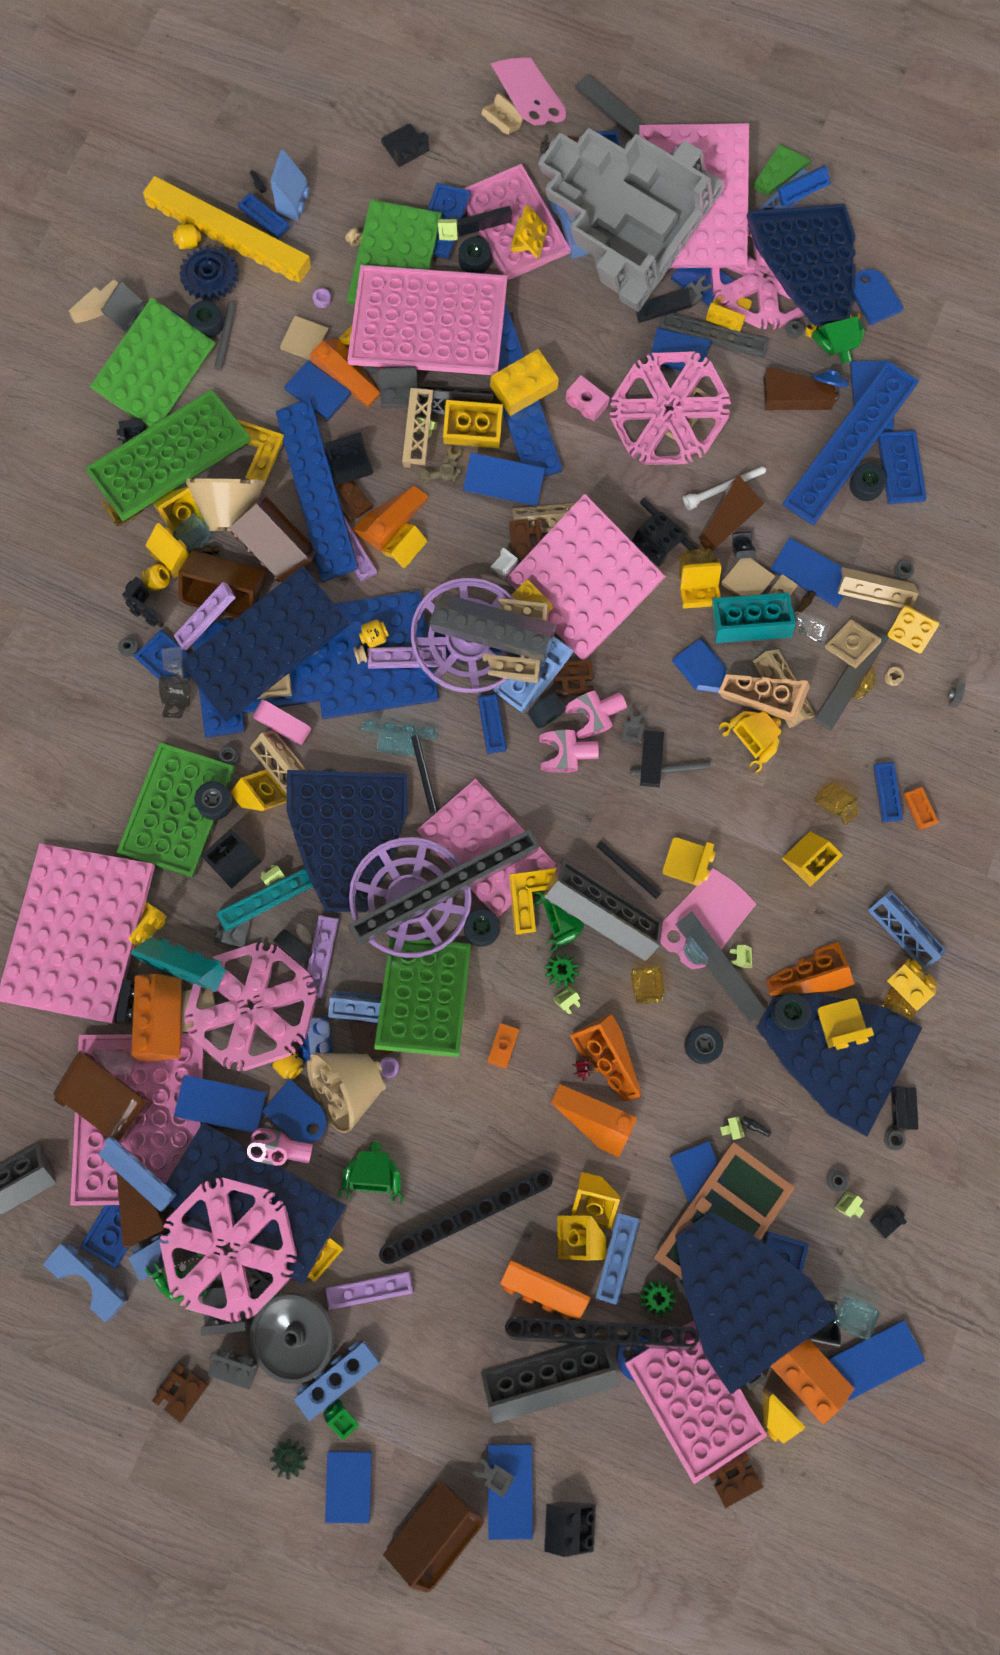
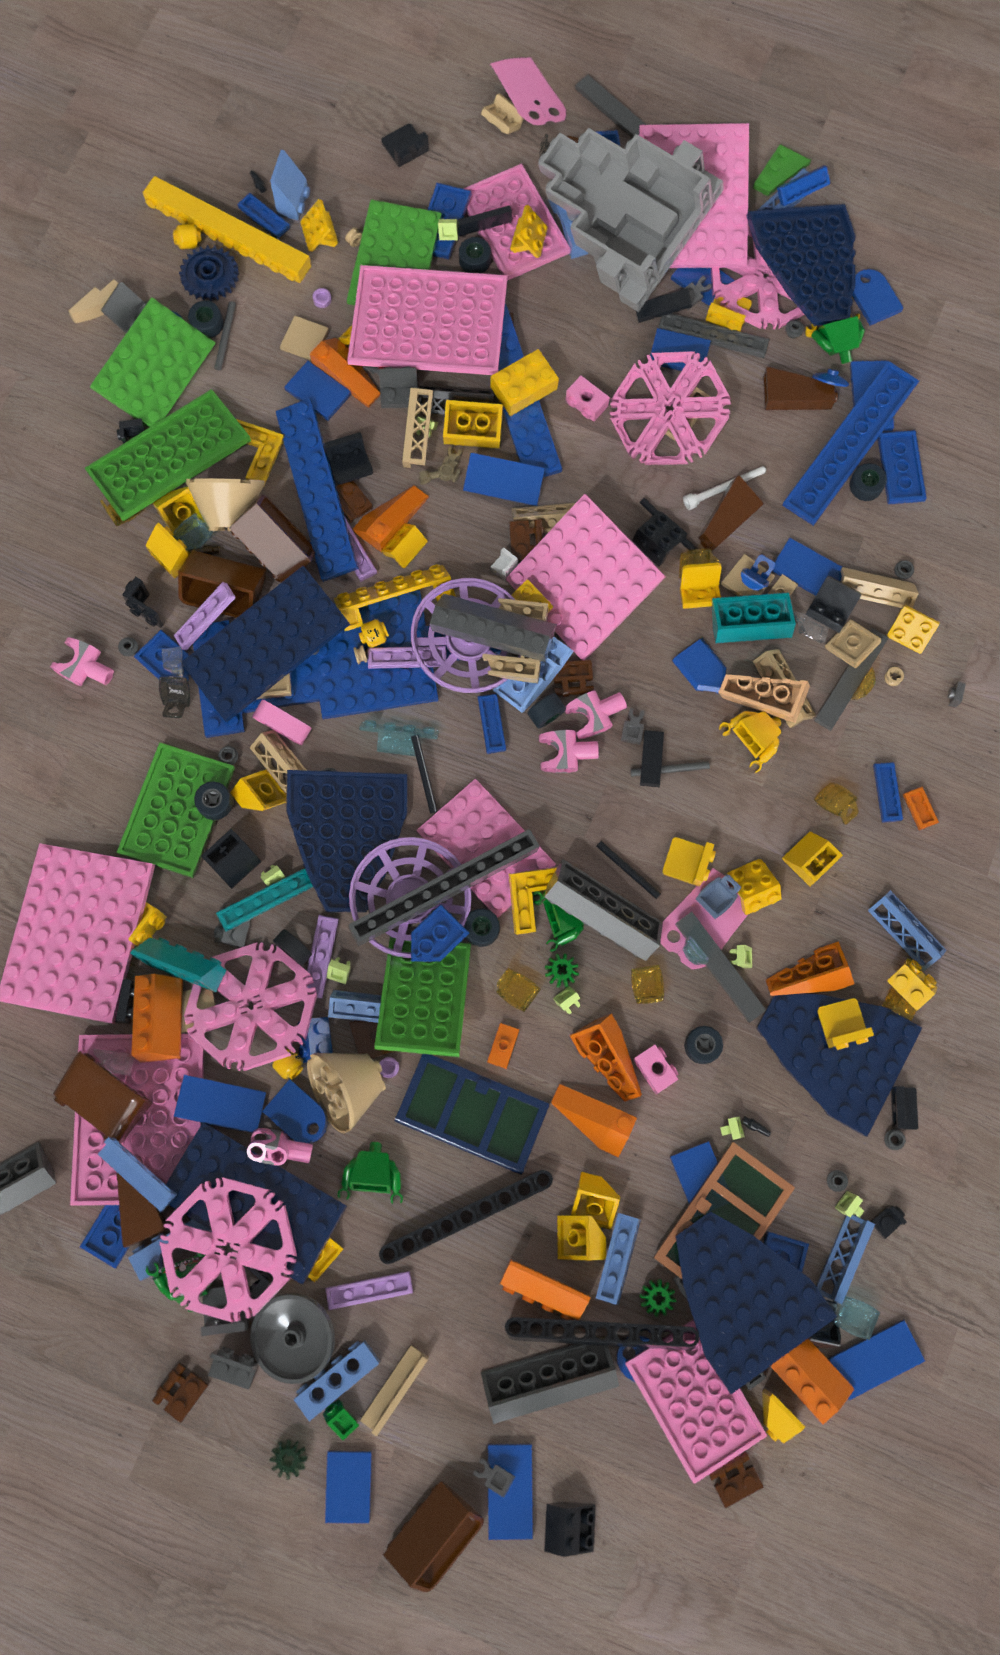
medium blue arch [43,1243,128,1323] -> none
yellow head [141,564,171,592] -> none
dark red wheel [572,1056,594,1081] -> none
black bracket [732,531,756,559] -> none
black wheel [771,993,811,1032] -> none
dark brown piece [794,591,816,617] -> none
none -> bright pink connector [50,637,114,686]
none -> yellow bracket [300,199,338,252]
none -> yellowish green tile [326,957,351,985]
none -> yellow bracket [334,564,456,631]
none -> tan fence [360,1345,429,1437]
none -> door [394,1054,550,1175]
none -> blue tile [411,904,469,962]
none -> clear yellow piece [496,968,541,1012]
none -> bright pink brick [633,1045,679,1094]
none -> sand blue piece [696,874,741,919]
none -> yellow bracket [727,859,782,915]
none -> blue piece [741,554,776,591]
none -> black bracket [805,576,862,633]
none -> medium blue fence [816,1215,875,1304]

